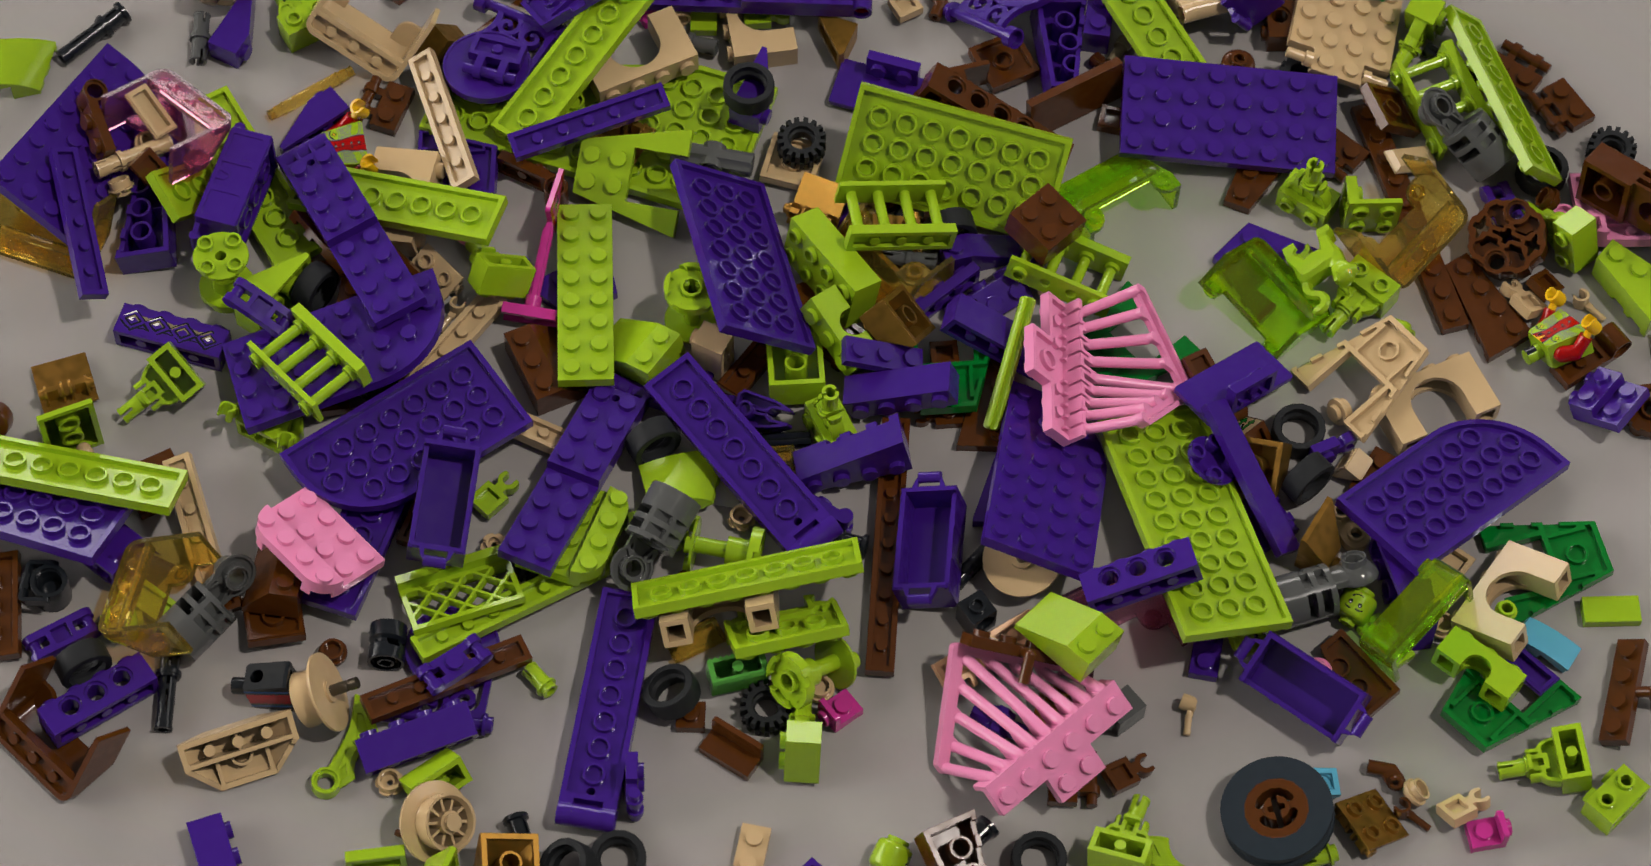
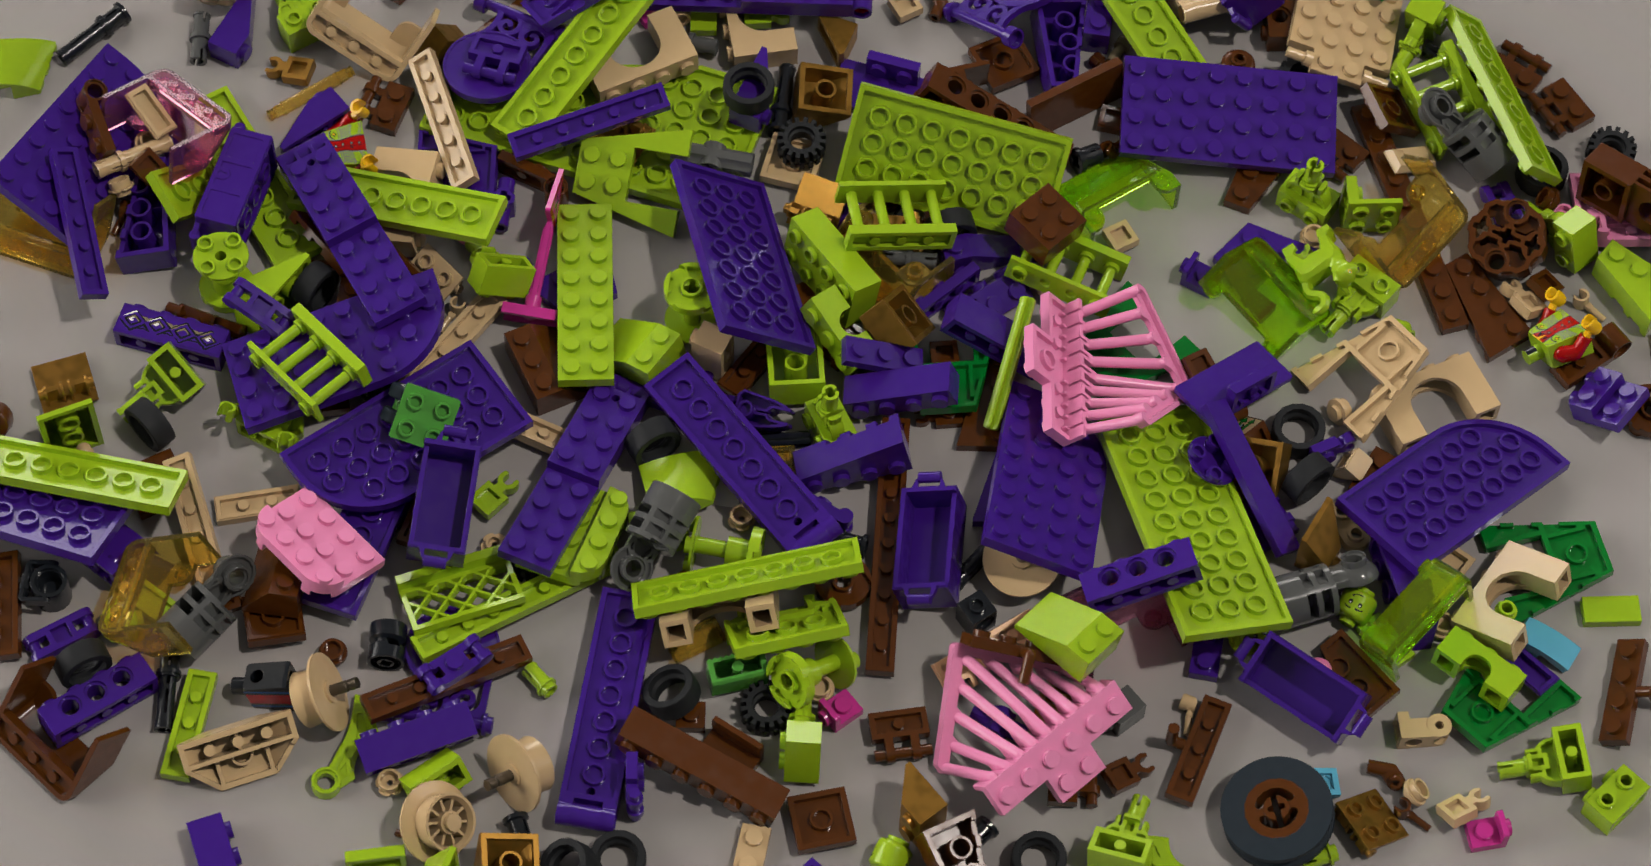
none -> reddish brown hand [111,200,131,236]
none -> black tyre [124,397,176,452]
none -> lime plate [160,668,218,783]
none -> reddish brown piece [165,302,247,339]
none -> tan tile [214,484,299,526]
none -> pearl gold plate [265,56,317,86]
none -> bright green plate [380,382,461,448]
none -> tan piece [483,734,555,812]
none -> dark purple axle [492,177,516,232]
none -> reddish brown brick [614,705,790,828]
none -> black pin [766,63,796,138]
none -> reddish brown plate [786,786,857,855]
none -> pearl gold slope [792,62,853,127]
none -> reddish brown plate [814,561,871,612]
none -> reddish brown plate [867,706,933,764]
none -> pearl gold slope [899,762,948,848]
none -> black bush [1069,143,1104,174]
none -> reddish brown hand [1098,139,1120,159]
none -> tan plate [1101,219,1139,253]
none -> reddish brown plate [1164,694,1232,808]
none -> dark purple bracket [1179,251,1223,298]
none -> tan plate [1299,224,1321,249]
none -> tan leg [1392,711,1452,749]

